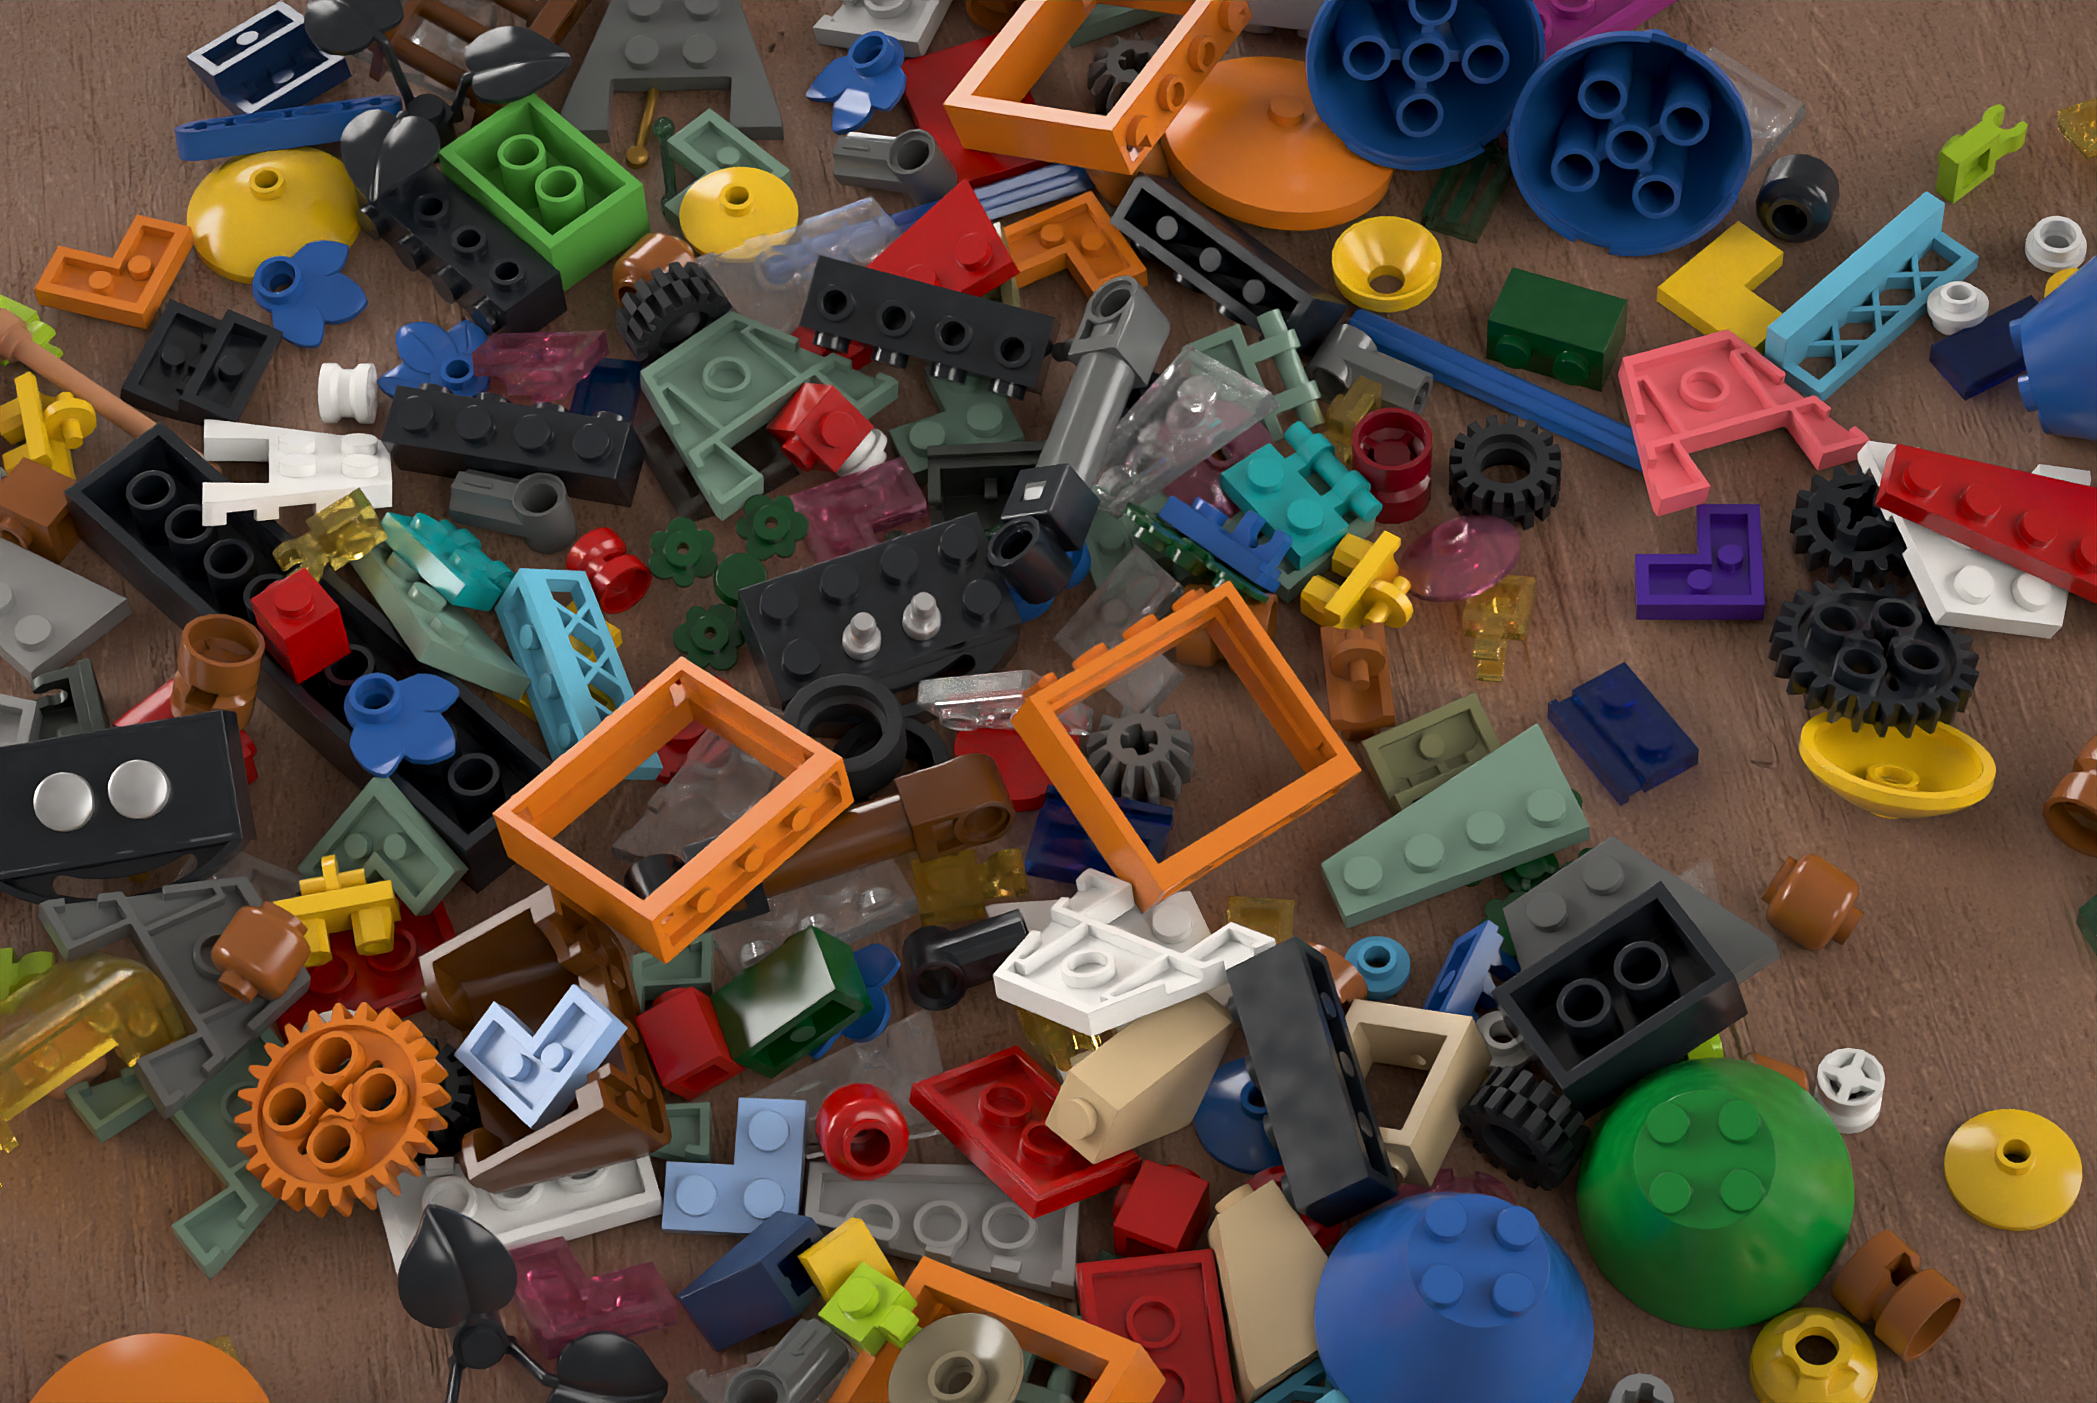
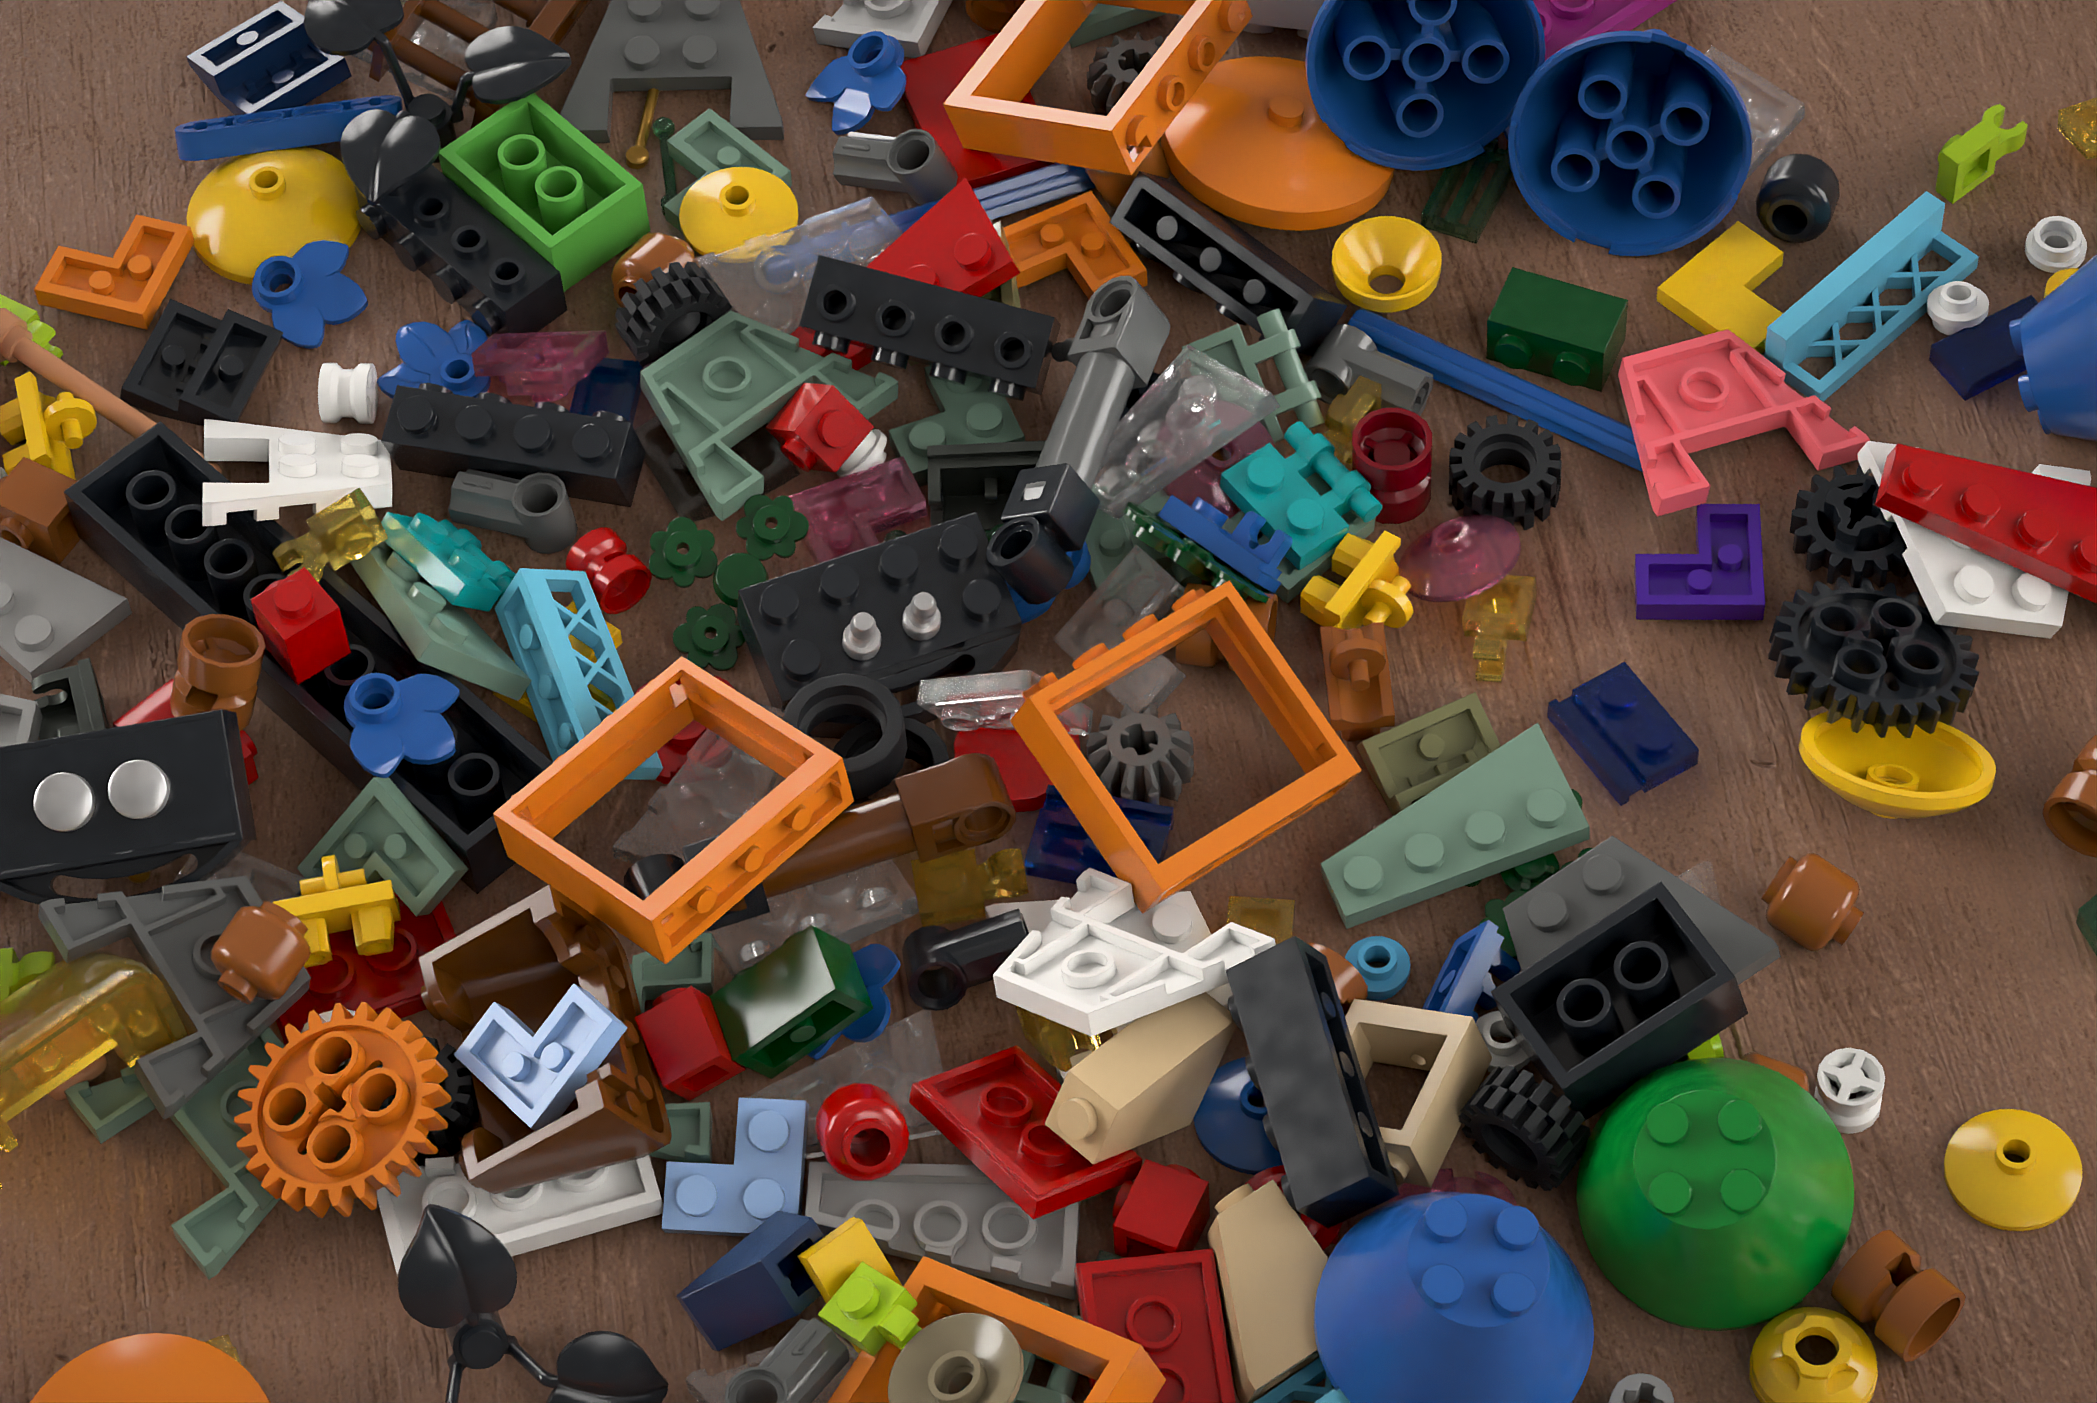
clear pink plate [508,1236,678,1360] -> none

